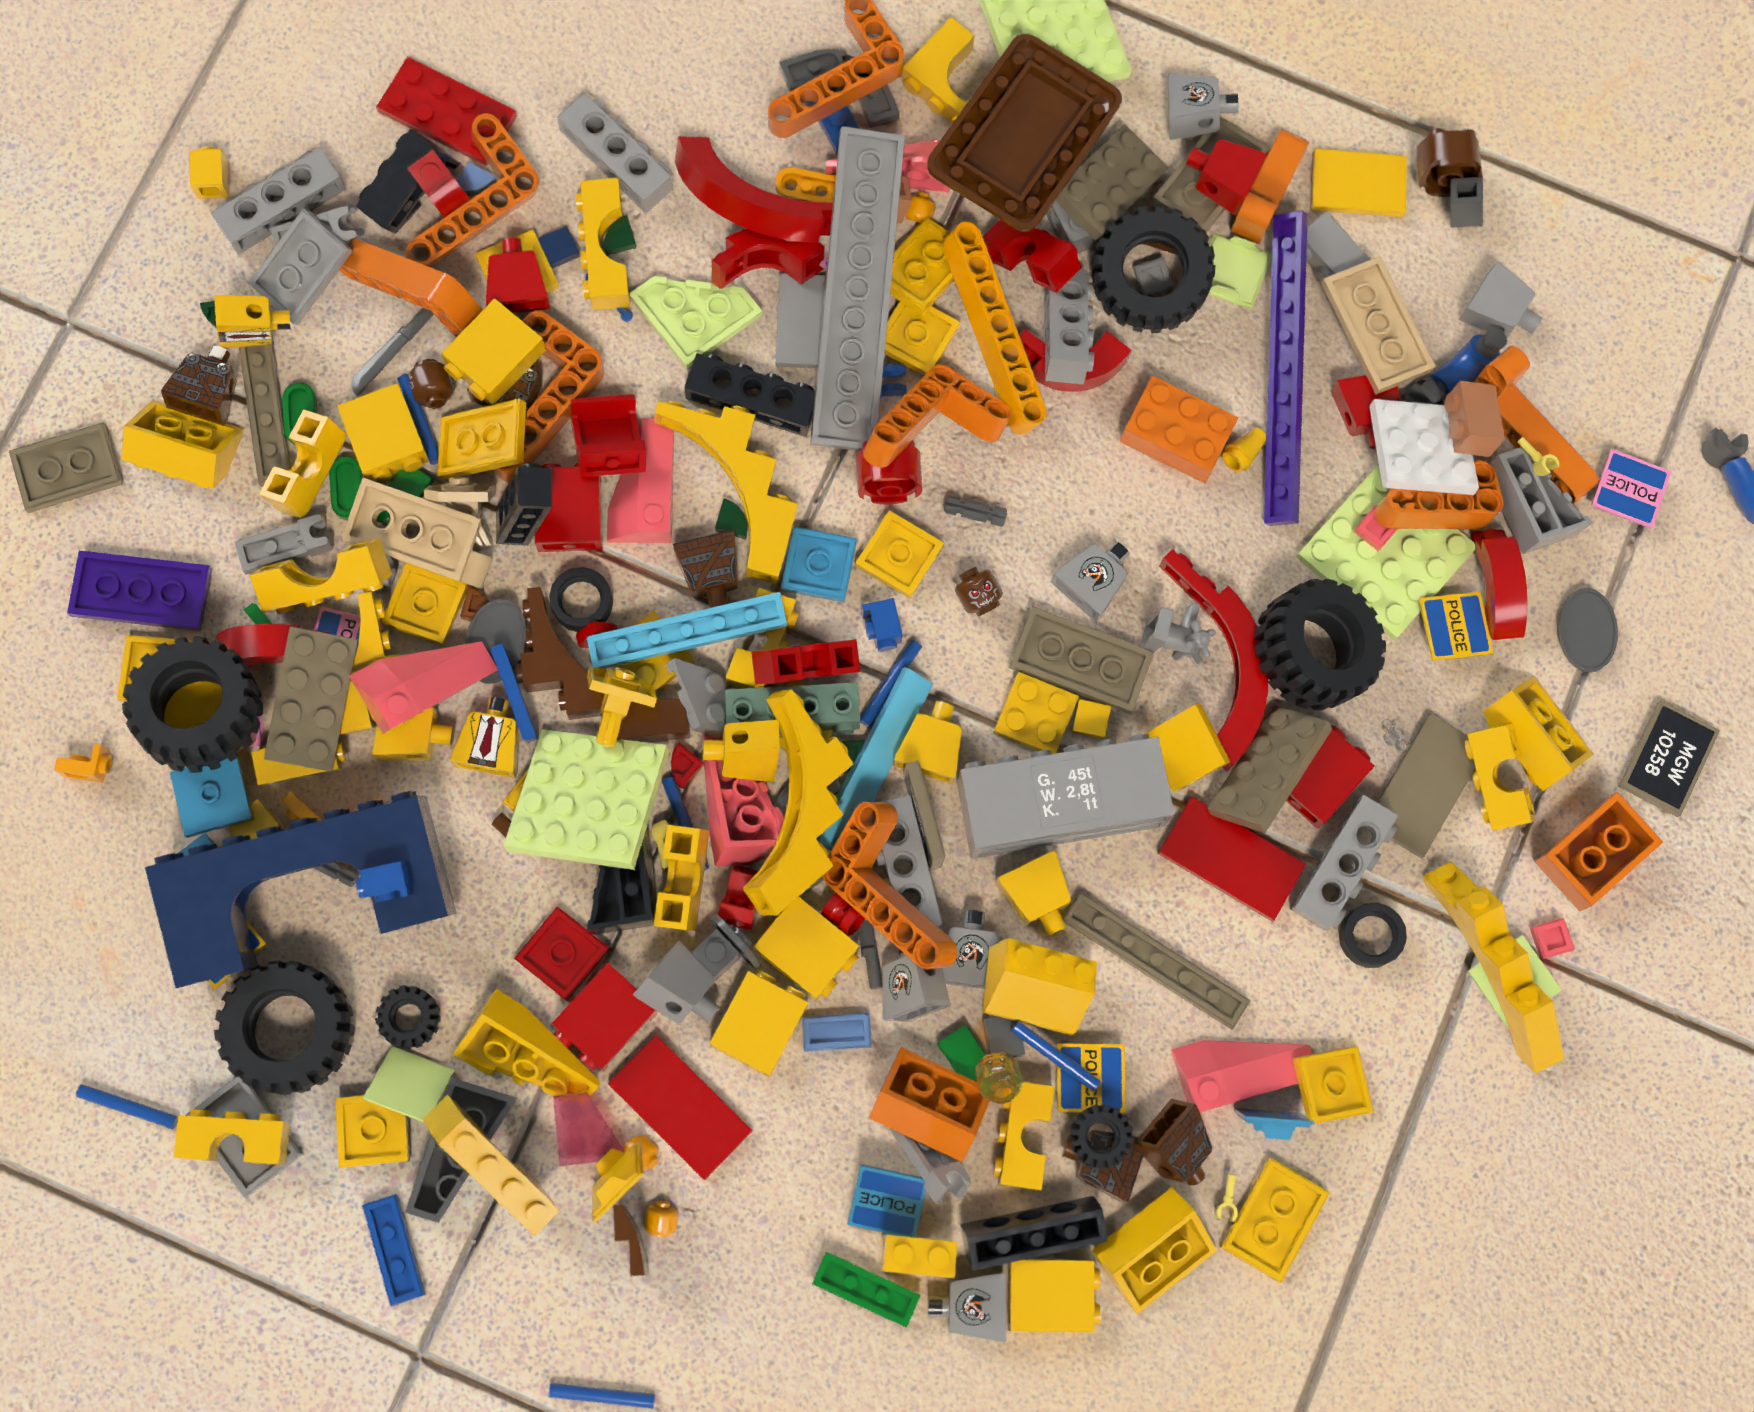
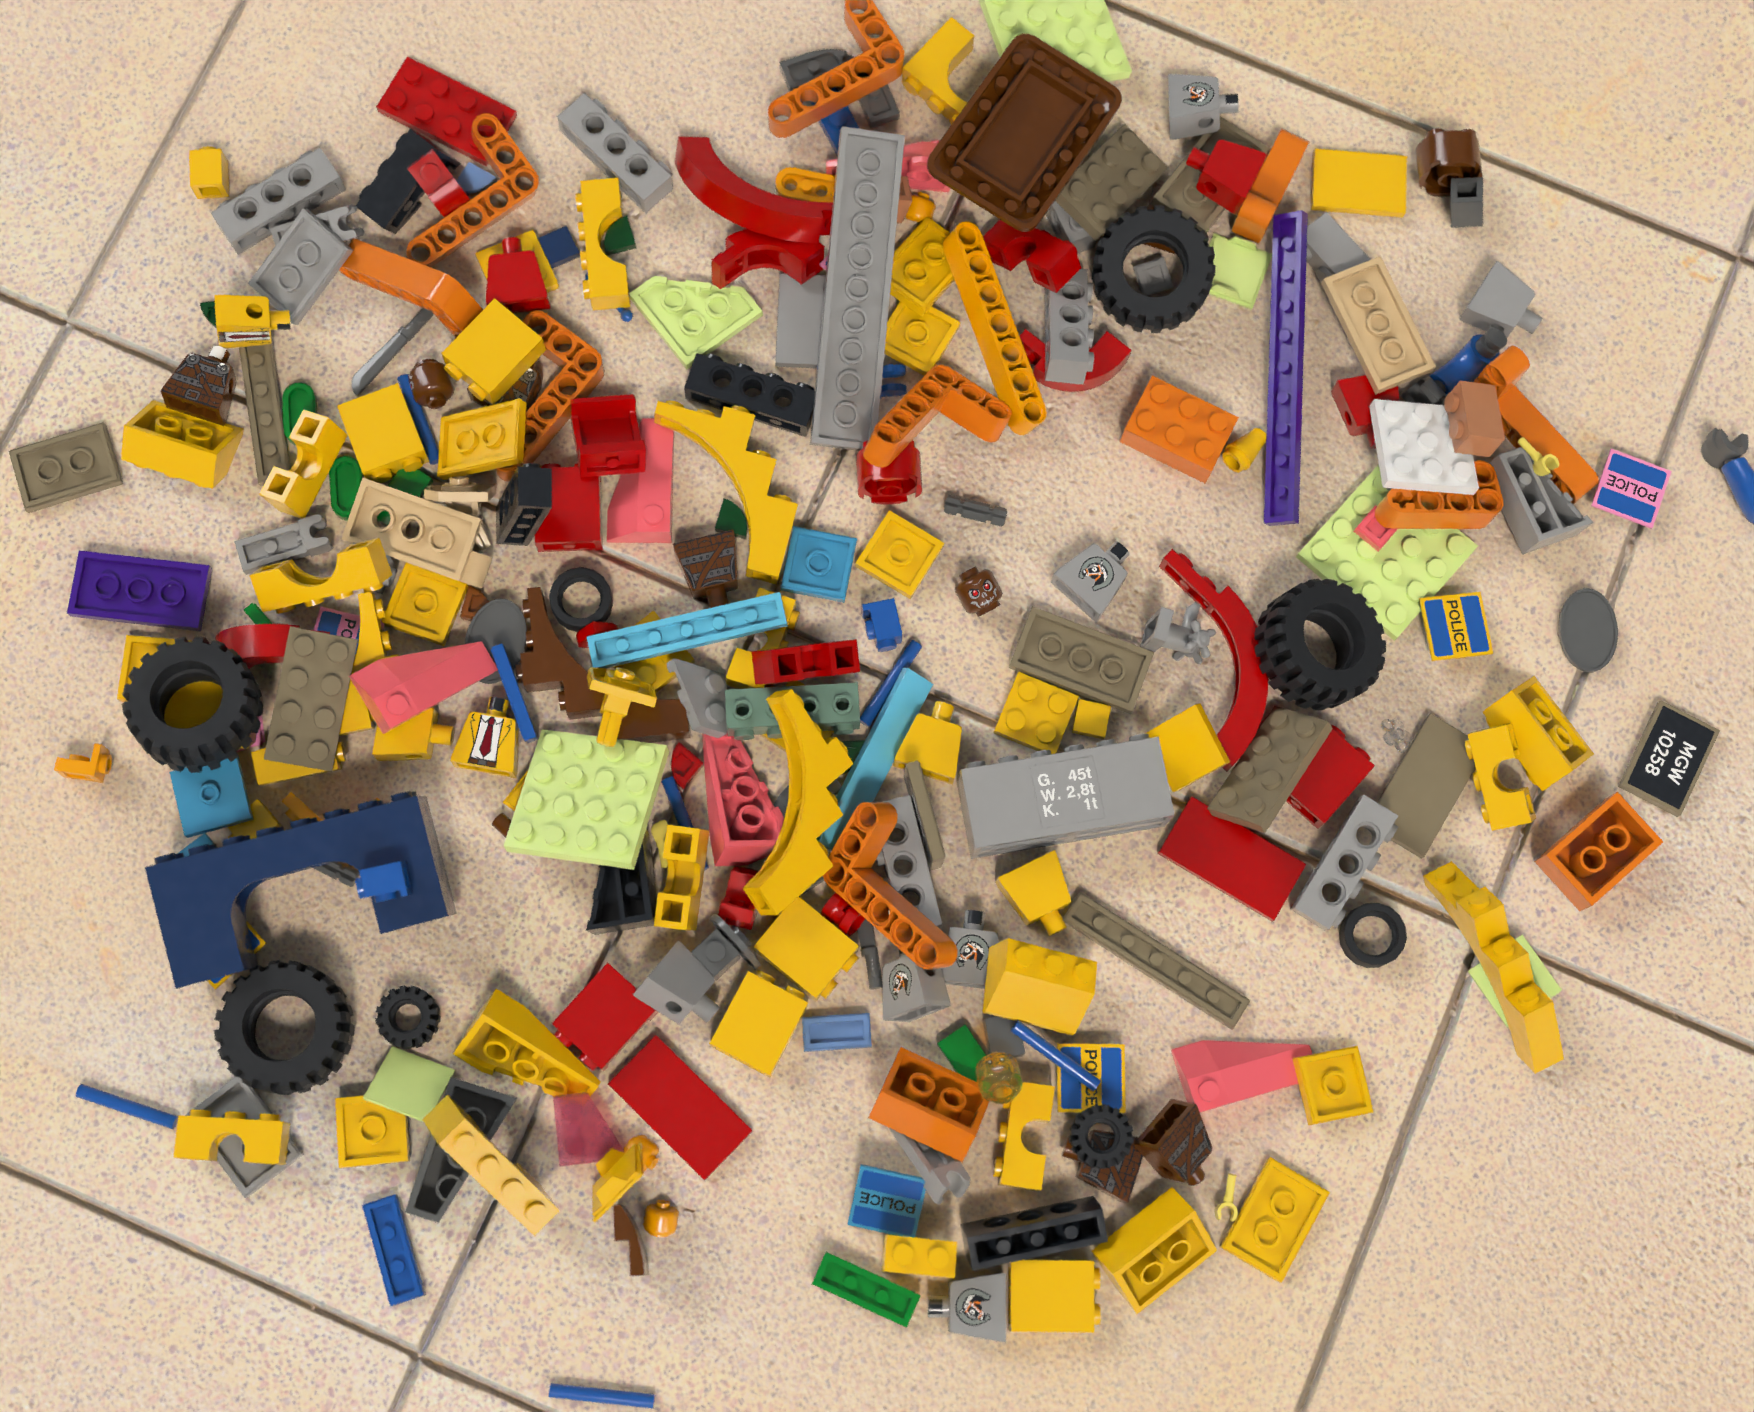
red tile [514,906,610,1001] -> none
yellow torso [702,720,780,782] -> none
dark azure piece [1234,1108,1314,1140] -> none
red arch [1471,529,1528,640] -> none
coral tile [1530,918,1575,960] -> none

